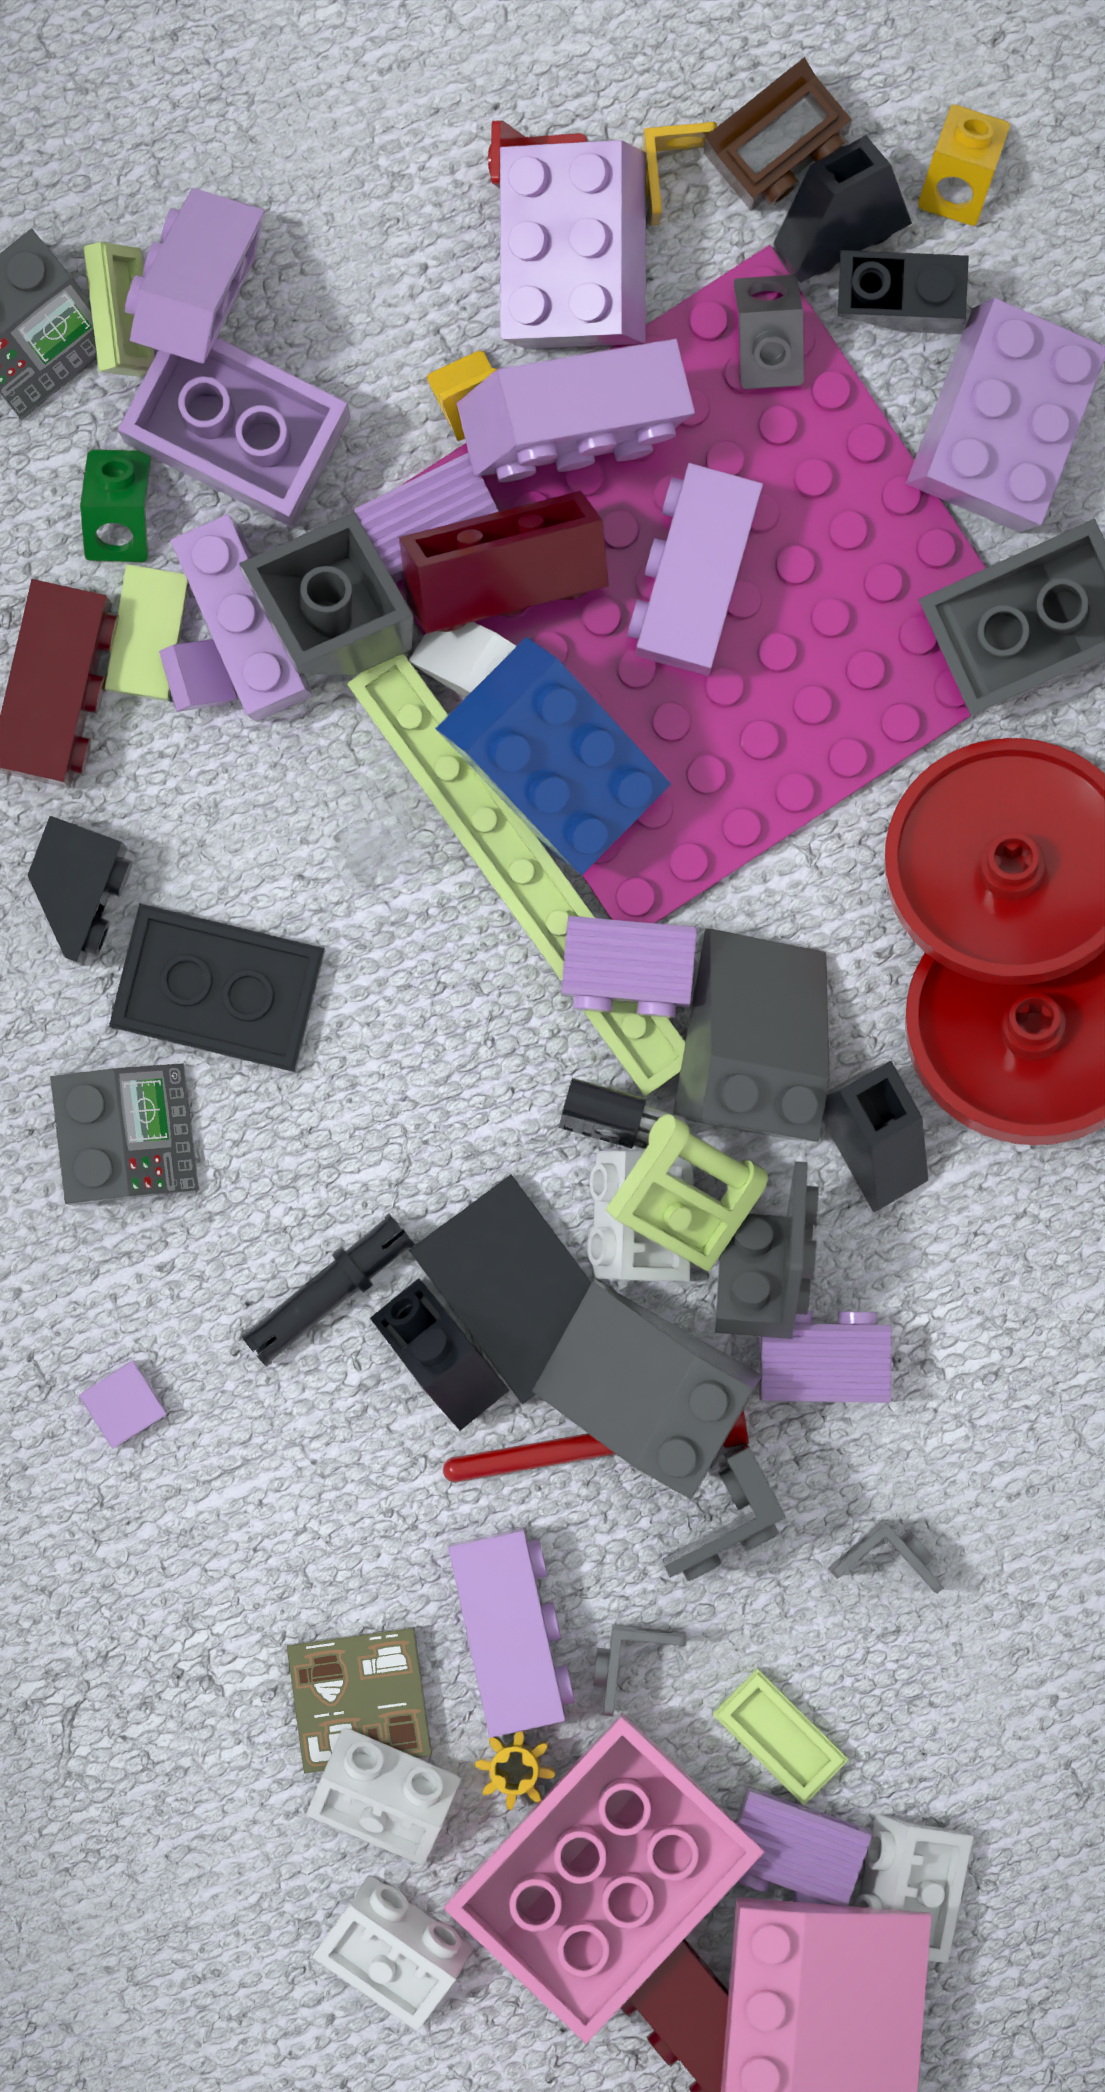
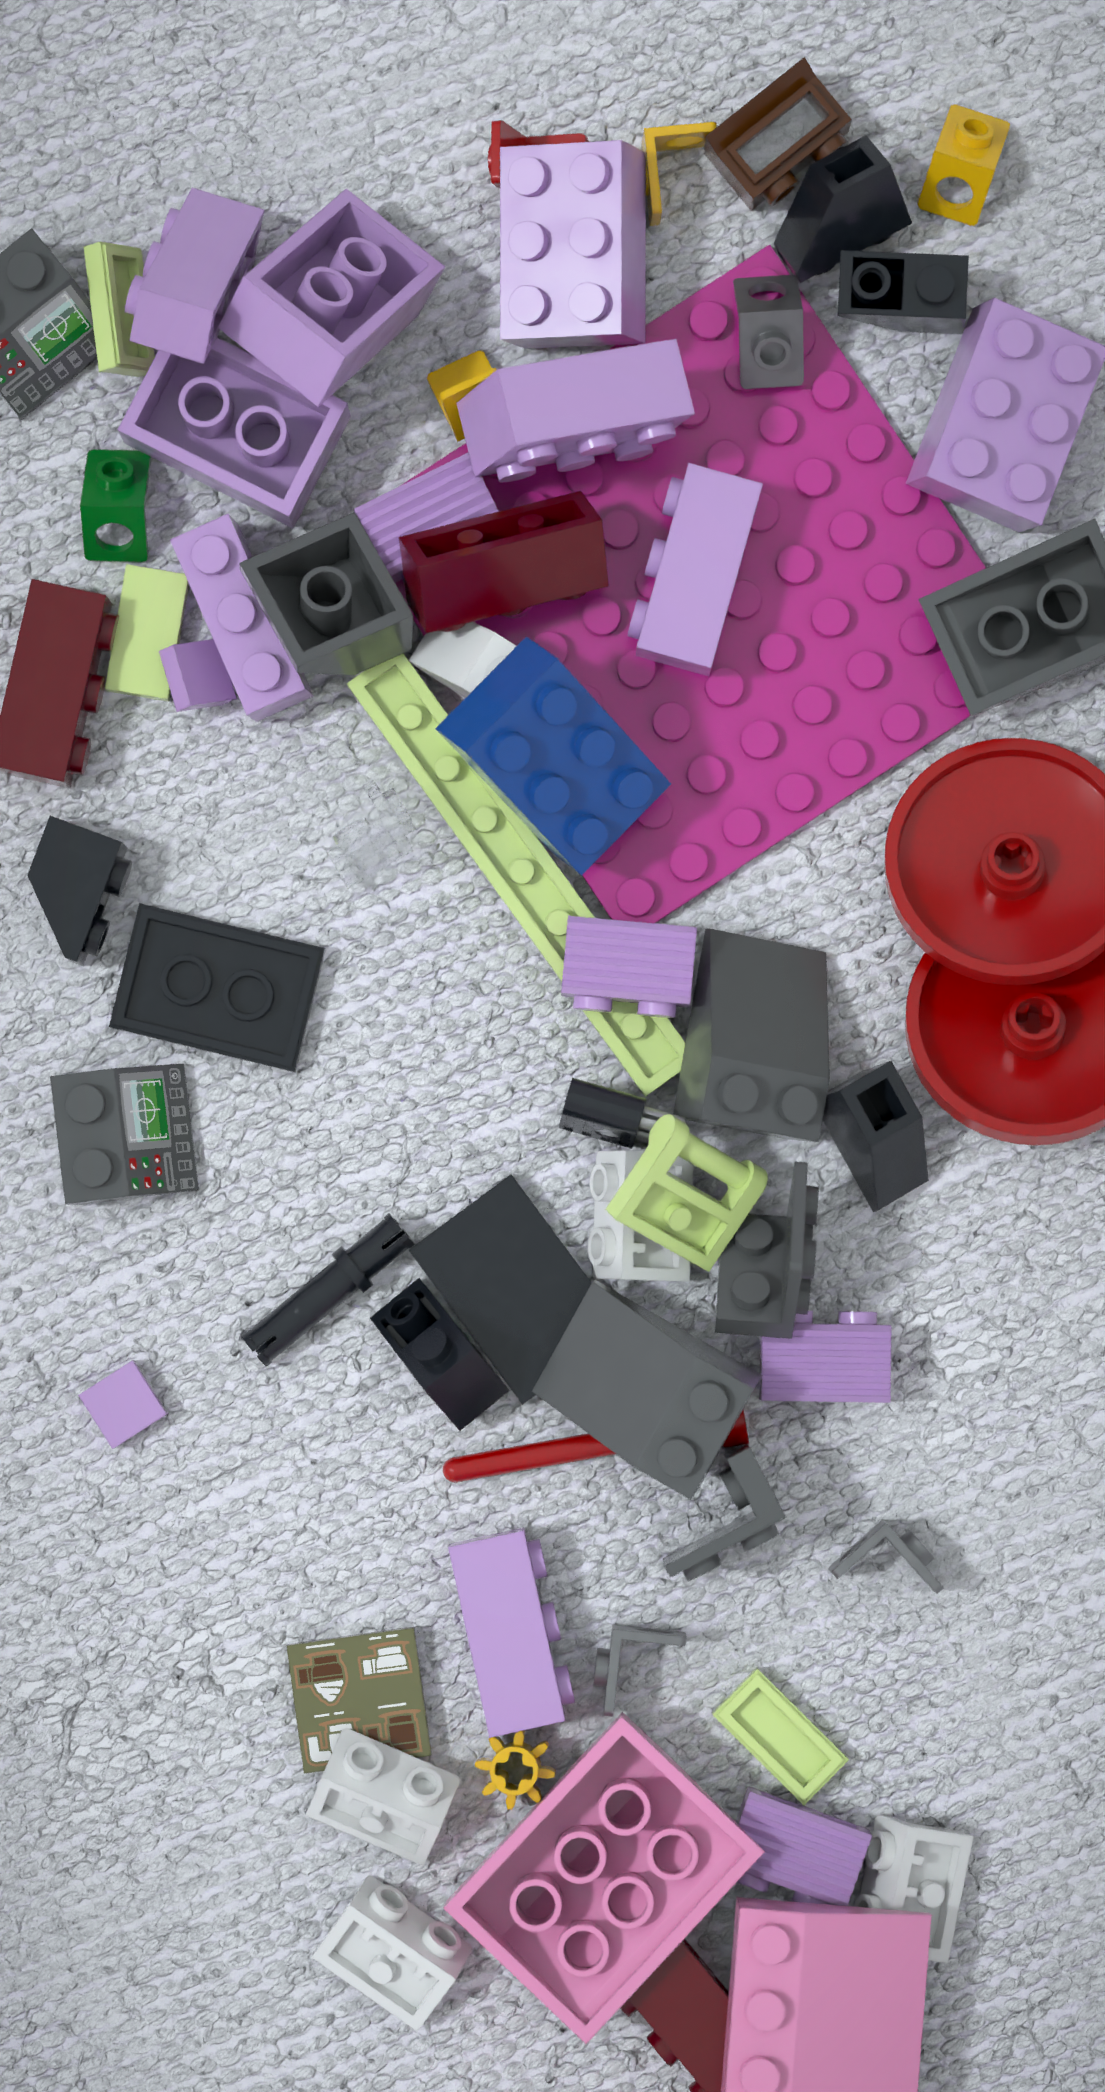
none -> lavender brick [218,188,445,407]

